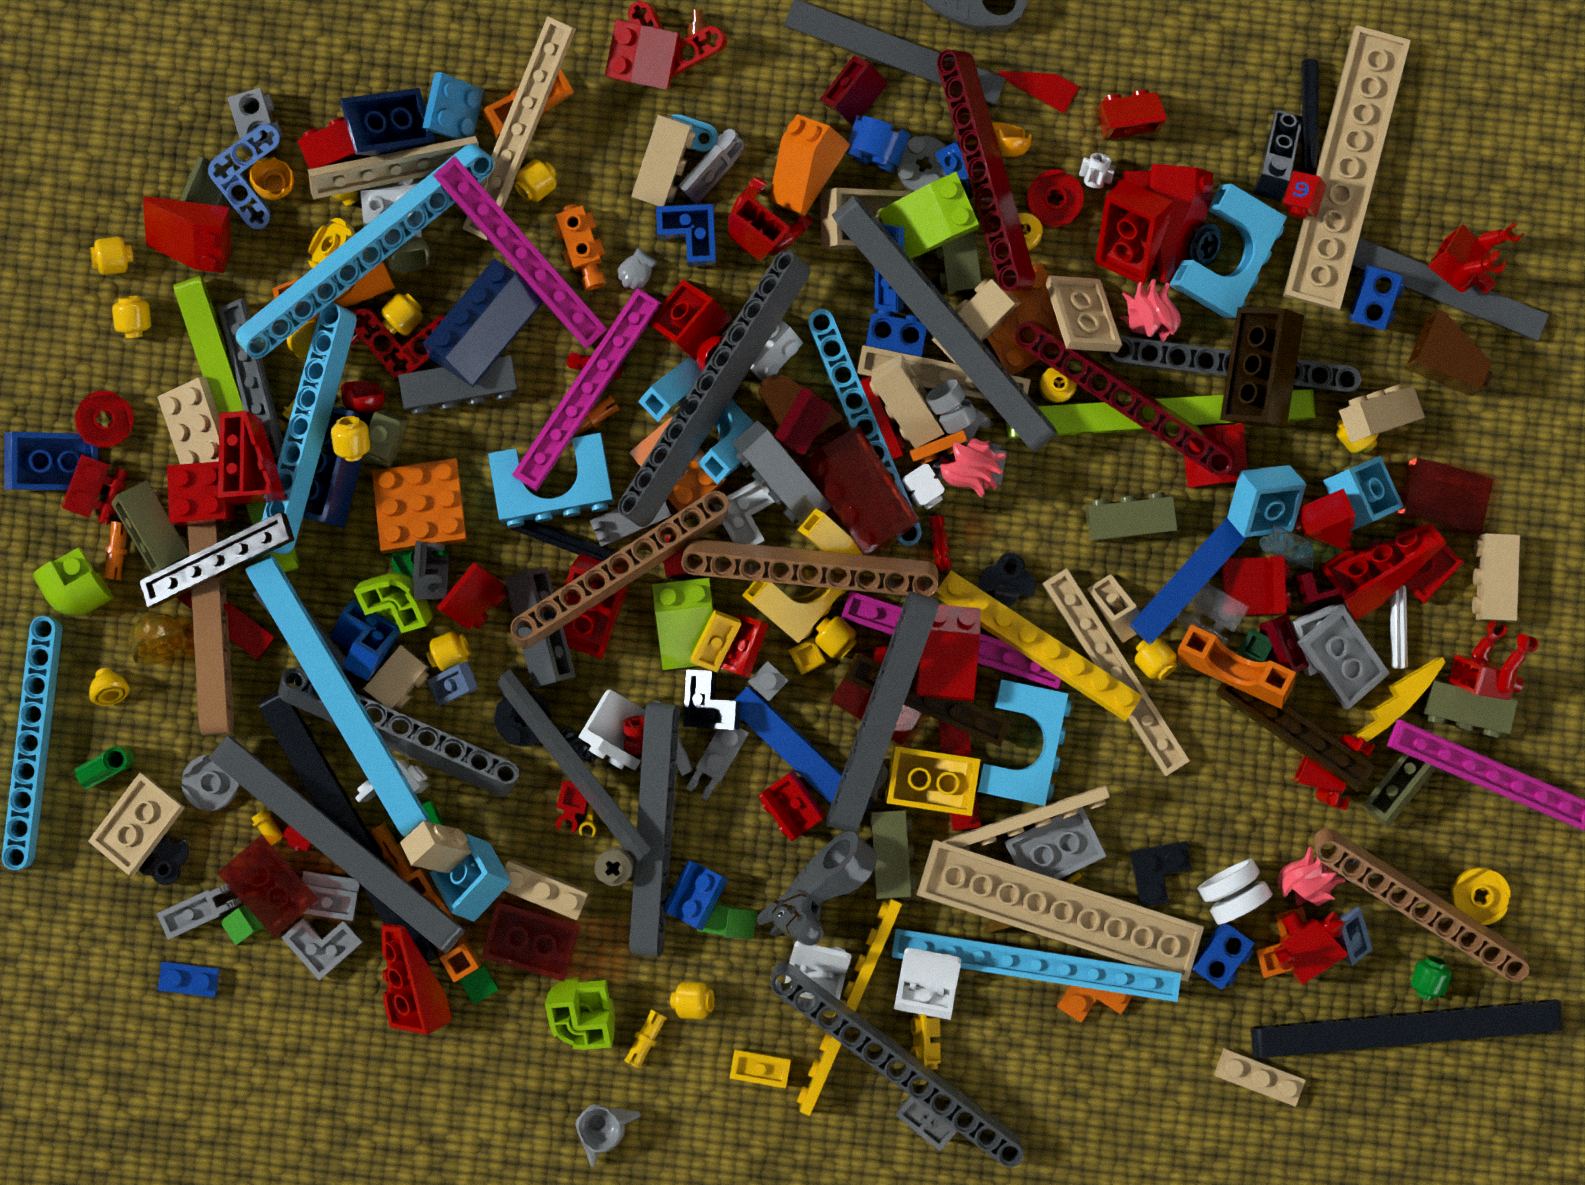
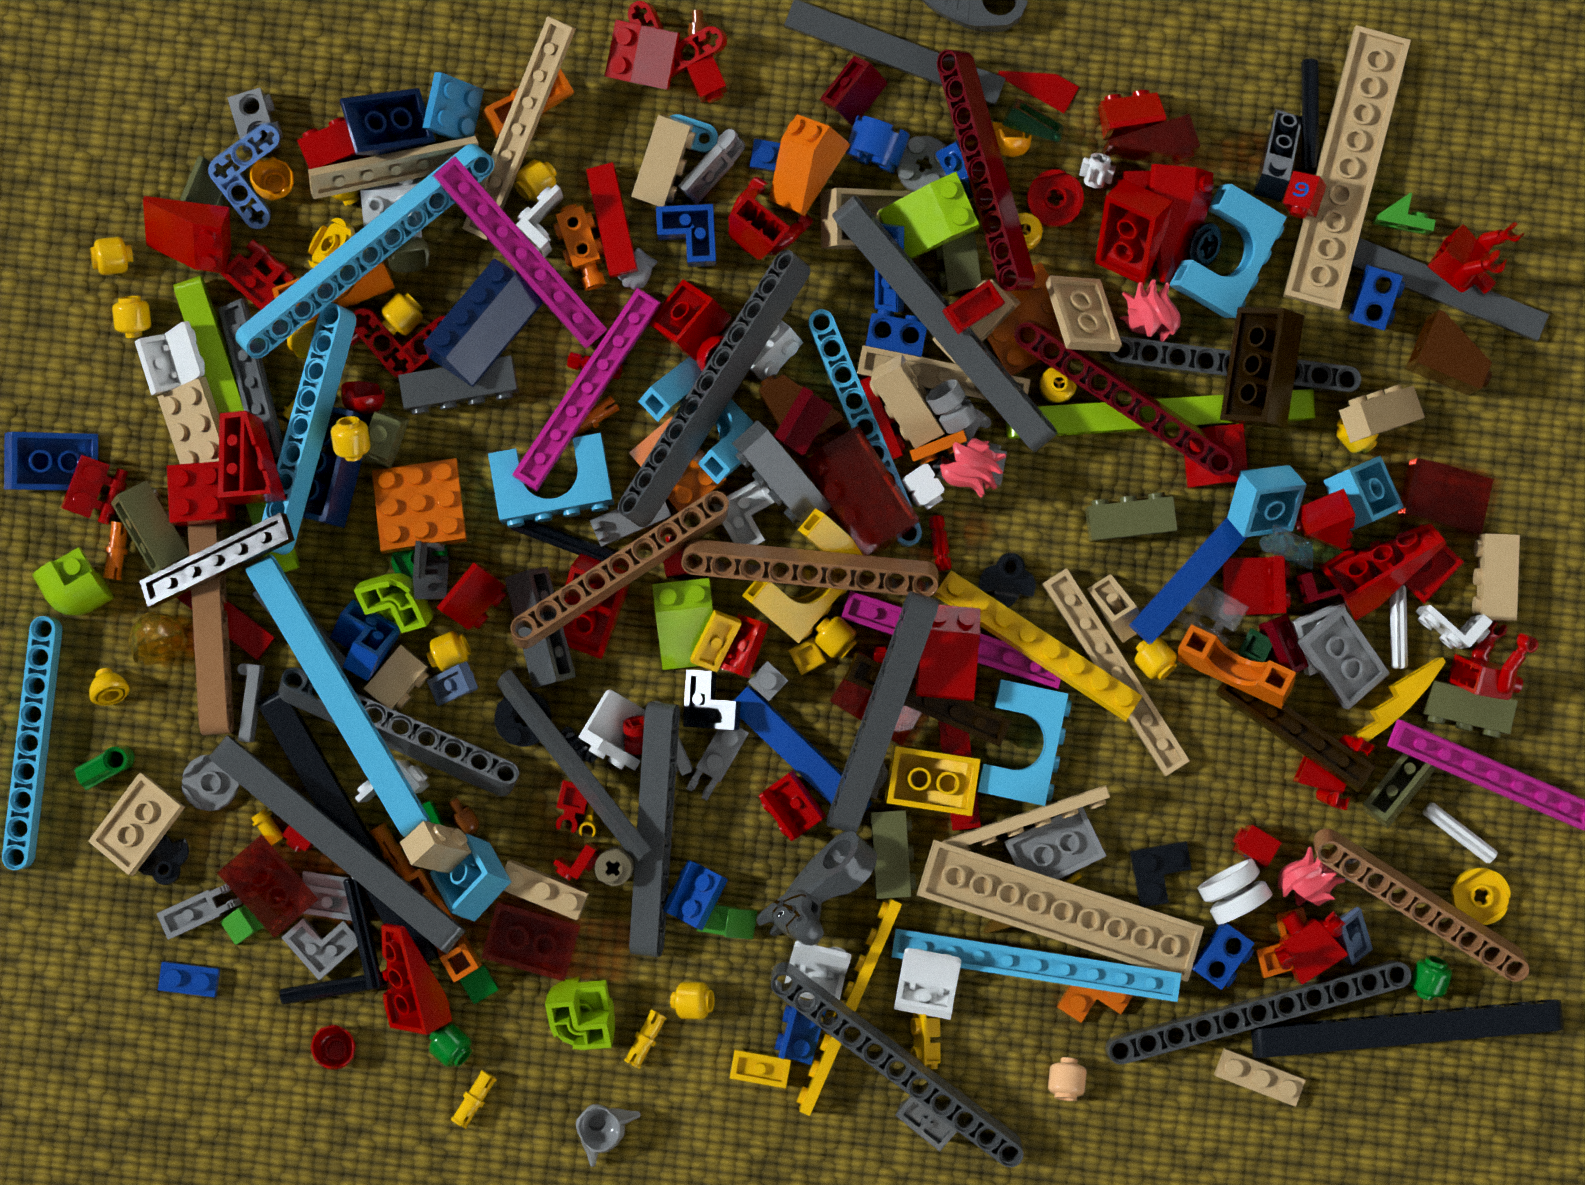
red plate [74,390,134,448] -> none
none -> white bracket [135,321,205,396]
none -> red plate [220,239,296,310]
none -> light grey hinge [237,663,265,742]
none -> black axle [279,972,387,1004]
none -> red hair [310,1025,356,1070]
none -> black axle [343,877,383,990]
none -> green head [429,1024,472,1067]
none -> dark orange cylinder [448,797,479,835]
none -> yellow pin [451,1070,497,1129]
none -> white bracket [516,184,564,258]
none -> red bracket [553,841,600,881]
none -> red tile [586,162,639,278]
none -> red brick [686,55,727,103]
none -> blue plate [750,139,780,172]
none -> blue bracket [774,1005,826,1065]
none -> red tile [942,279,1005,335]
none -> clear green slope [1002,98,1064,142]
none -> light nougat head [1048,1057,1087,1101]
none -> clear red slope [1102,114,1200,166]
none -> dark grey beam [1105,960,1411,1065]
none -> red brick [1232,825,1281,868]
none -> bright green slope [1372,192,1436,235]
none -> white bracket [1416,605,1493,649]
none -> white axle [1423,802,1498,863]

